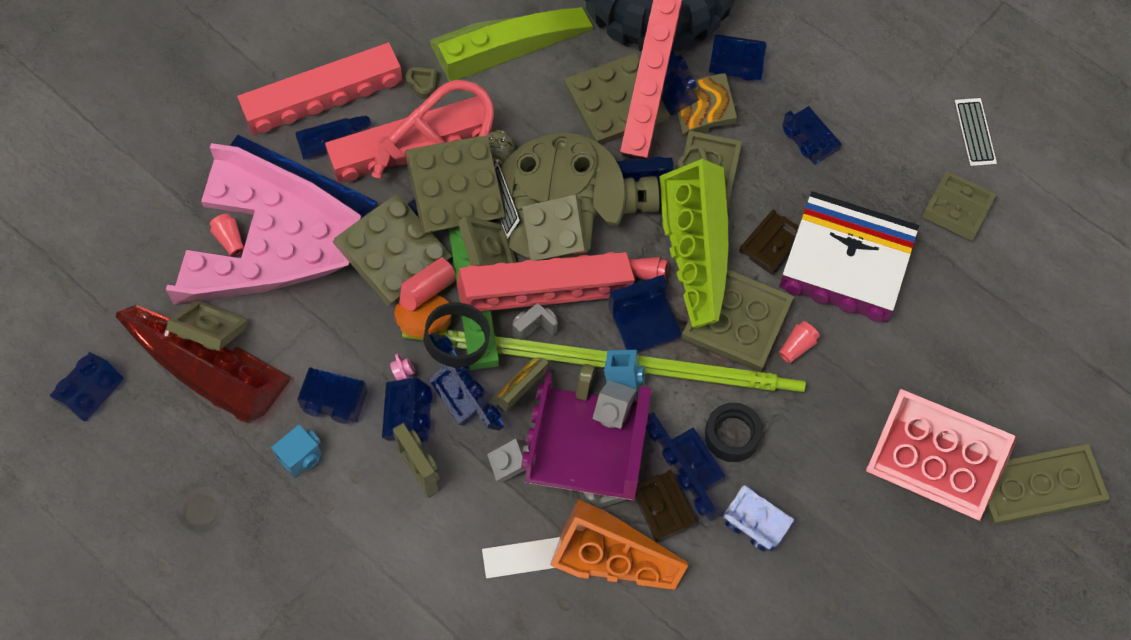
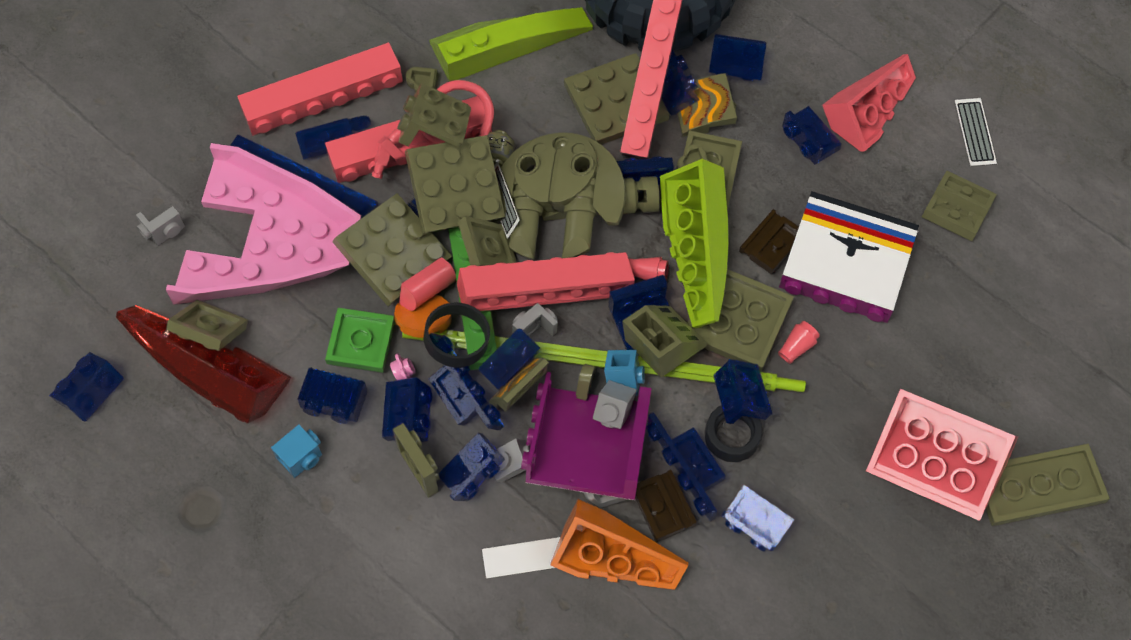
coral cone [209,213,244,257] -> none
olive plate [522,195,588,261] -> none
none -> light grey bracket [136,206,185,246]
none -> bright green plate [325,308,395,373]
none -> olive bracket [397,83,471,147]
none -> clear blue bracket [438,433,505,501]
none -> clear blue bracket [479,328,542,390]
none -> olive slope [623,305,707,377]
none -> clear blue bracket [714,359,773,424]
none -> coral wedge [822,54,916,152]

